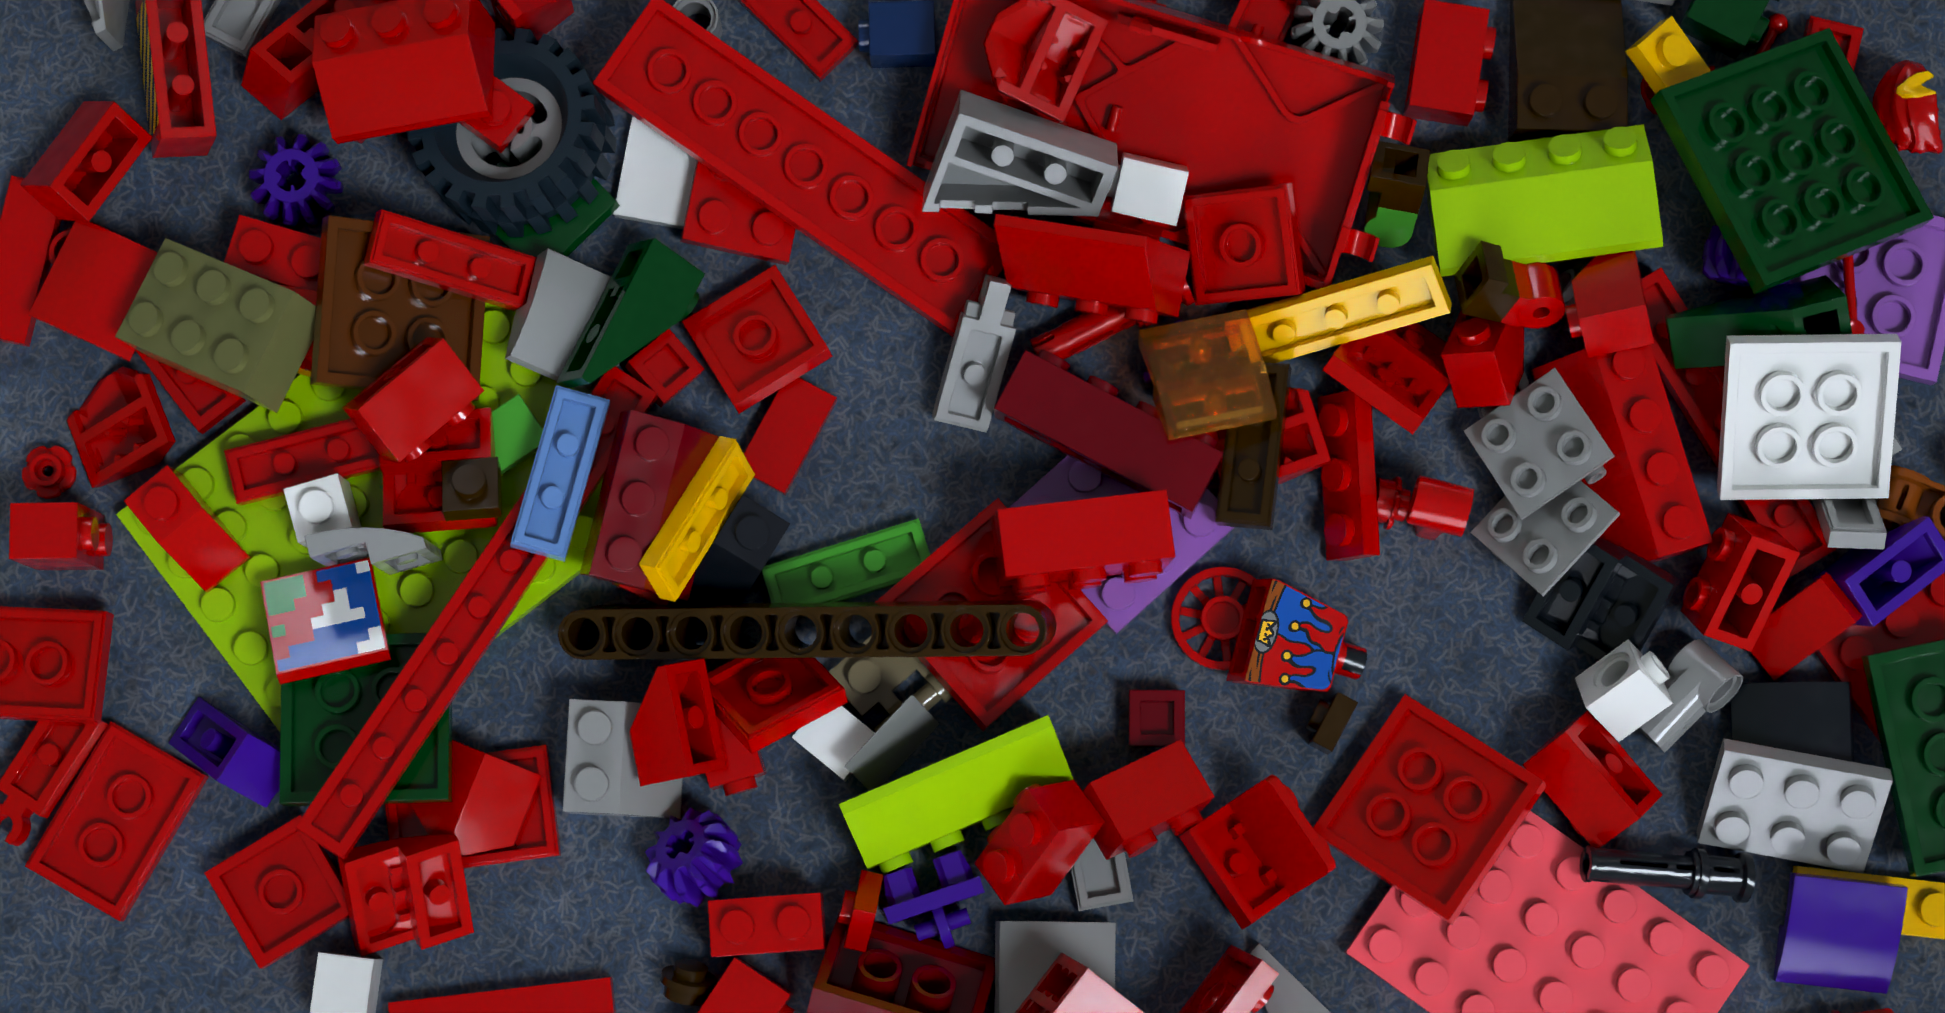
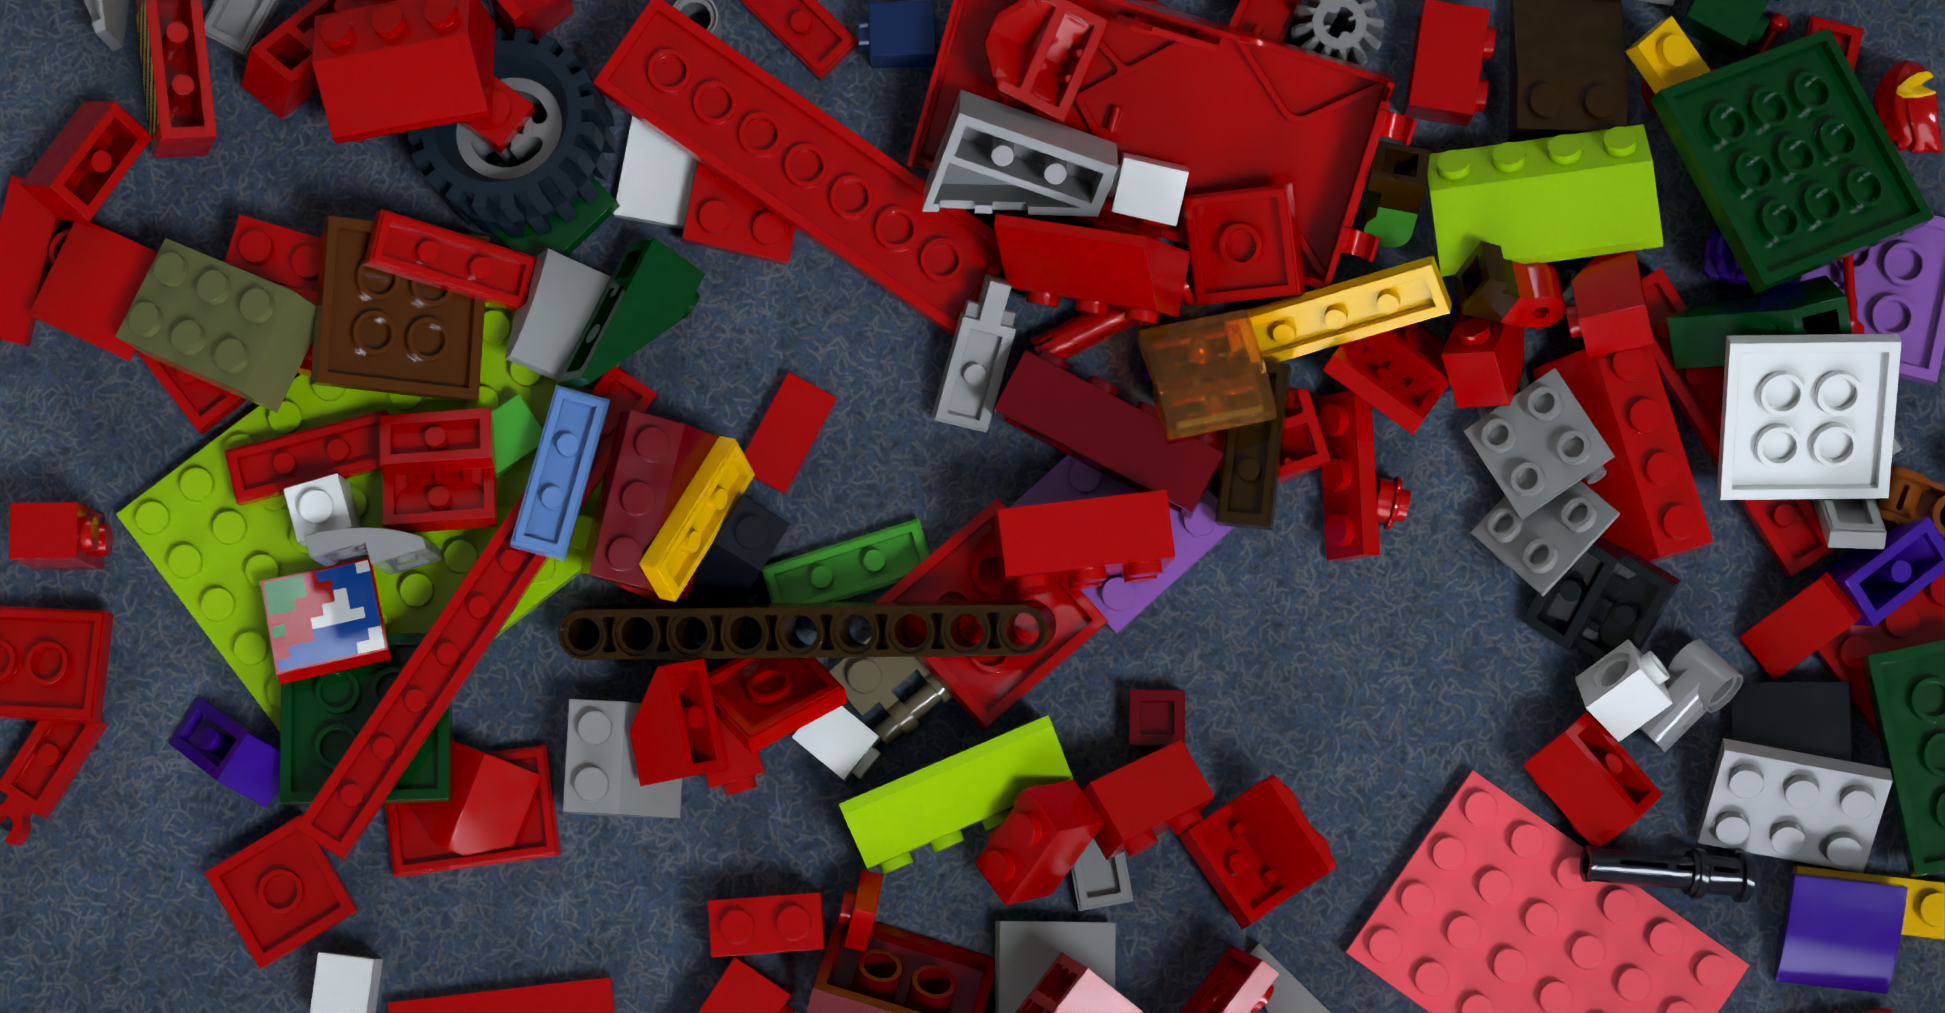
red plate [22,445,77,499] -> none
red tile [25,721,209,921] -> none
red slope [67,366,176,488] -> none
red slope [124,465,251,593] -> none
dark purple gear [249,134,344,228] -> none
red slope [338,834,474,957] -> none
red brick [342,337,484,463] -> none
dark brown plate [442,457,502,521] -> none
red plate [625,329,705,408] -> none
dark purple gear [645,807,743,907] -> none
dark brown plate [660,959,717,1006] -> none
red plate [682,265,833,414] -> none
light grey sticker [845,695,939,791] -> none
dark purple hips [883,850,985,950] -> none
red wheel [1171,567,1256,671] -> none
torso [1226,578,1367,692] -> none
dark brown plate [1305,692,1358,755] -> none
red plate [1313,694,1547,925] -> none
red piece [1406,475,1474,540] -> none
red brick [1680,513,1800,652] -> none

